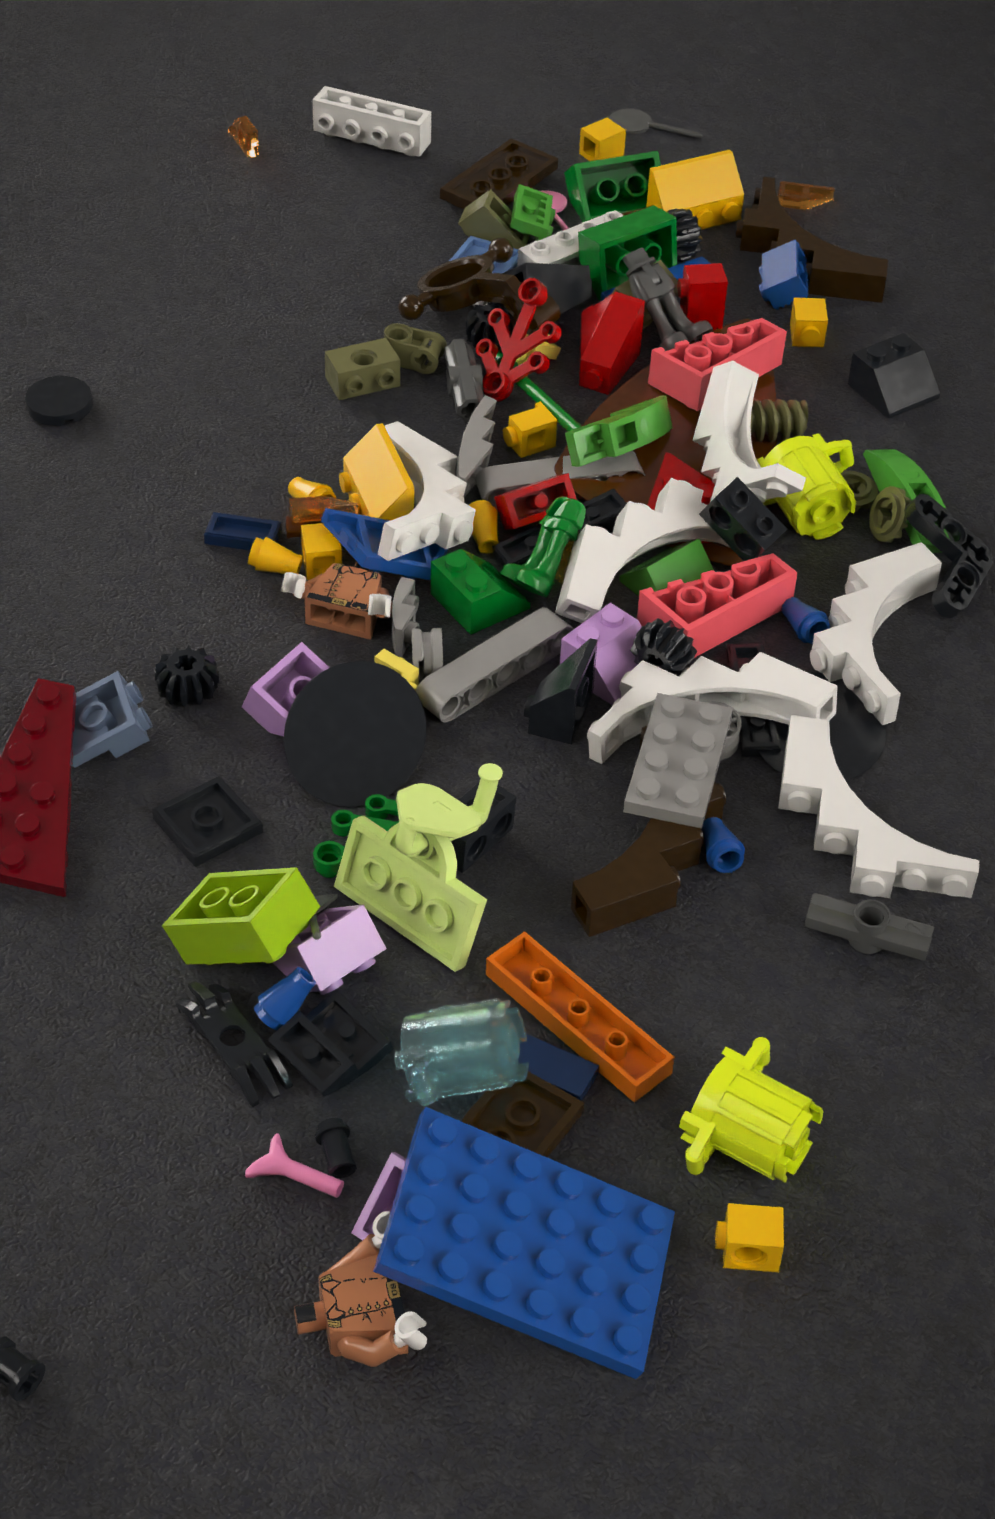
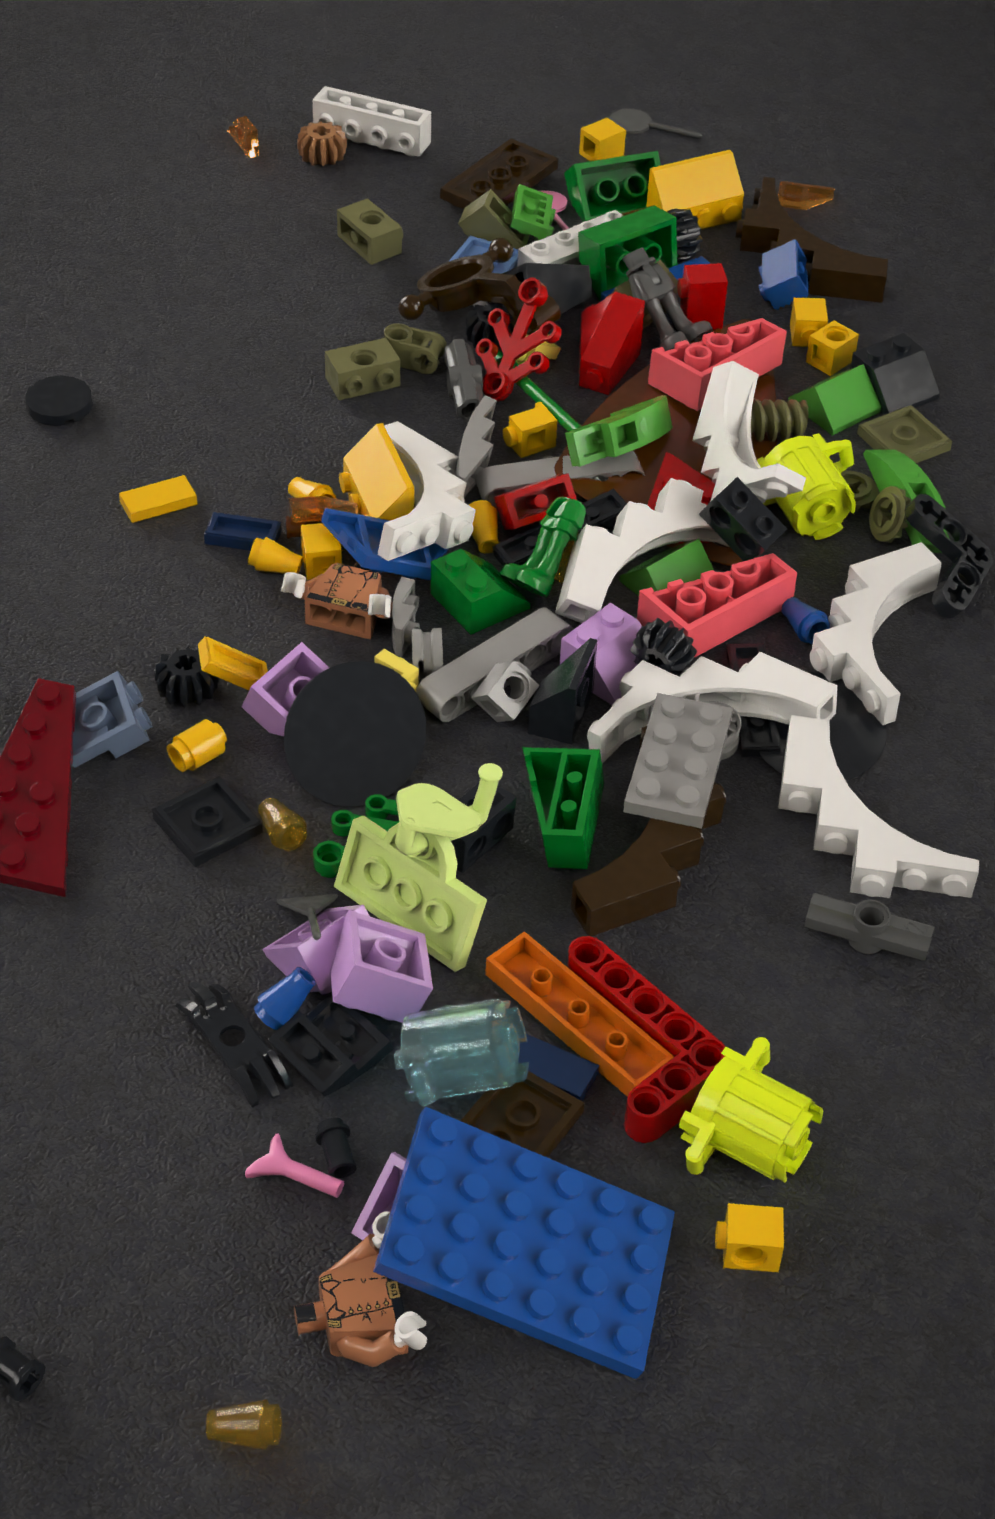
lime brick [162,867,320,965] -> none
blue cone [700,817,745,873] -> none
none -> yellow tile [119,475,198,523]
none -> yellow brick [167,719,227,772]
none -> yellow tile [198,636,268,690]
none -> clear yellow cone [206,1399,282,1450]
none -> clear yellow cone [258,798,307,851]
none -> medium nougat gear [297,121,347,167]
none -> lavender slope [330,910,433,1025]
none -> olive brick [337,198,403,265]
none -> light grey brick [471,660,540,722]
none -> green wedge [523,747,605,869]
none -> red beam [567,936,726,1143]
none -> bright green slope [788,364,881,436]
none -> yellow brick [806,320,859,376]
none -> olive tile [857,405,952,463]

